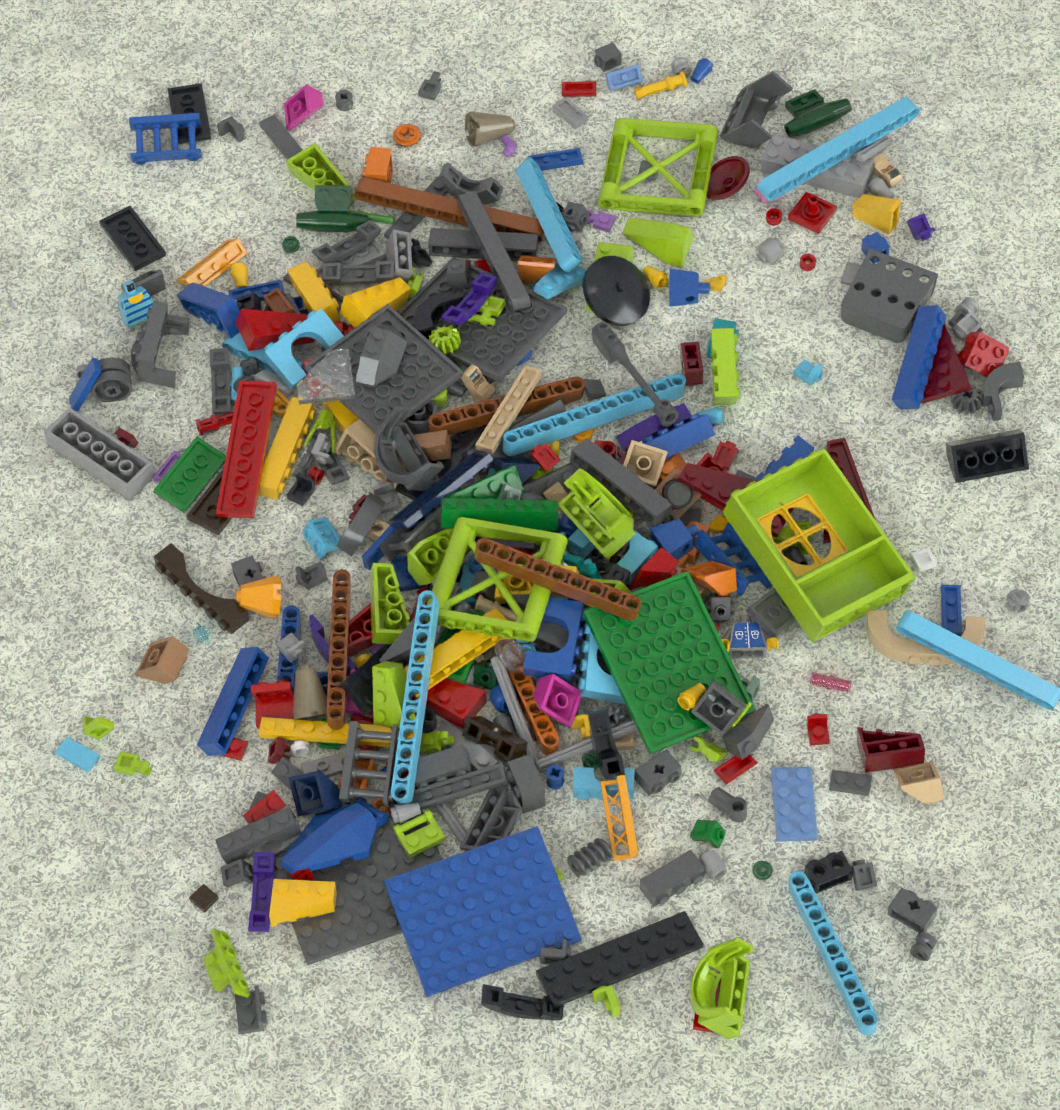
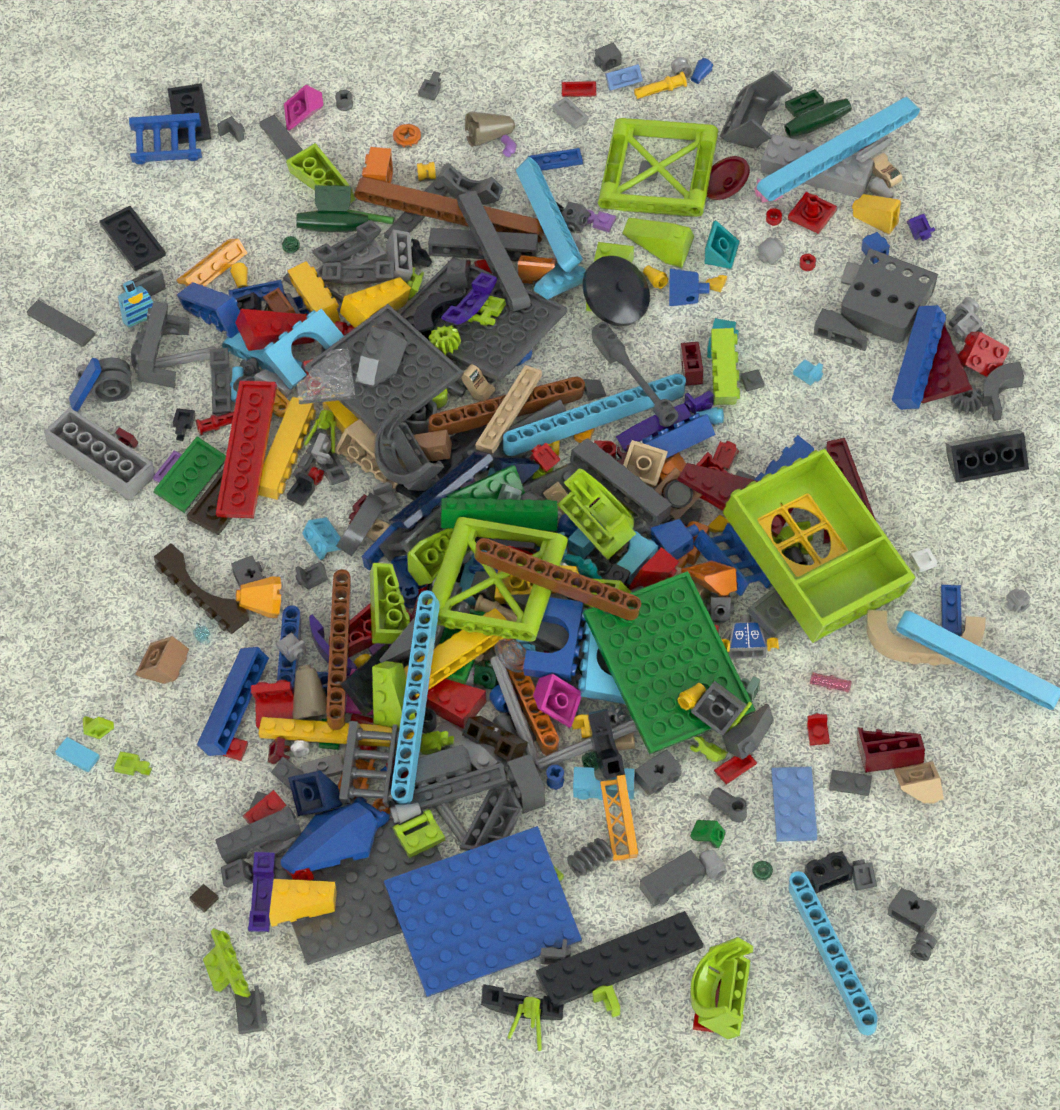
none -> dark grey tile [27,300,95,347]
none -> light grey axle [155,346,217,369]
none -> black plate [173,408,195,441]
none -> blue bush [401,584,419,609]
none -> yellow wheel [417,162,436,181]
none -> lime plant [507,997,542,1051]
none -> dark purple bracket [684,390,714,414]
none -> teal slope [704,220,740,269]
none -> dark grey plate [741,369,765,392]
none -> dark grey slope [814,308,868,351]

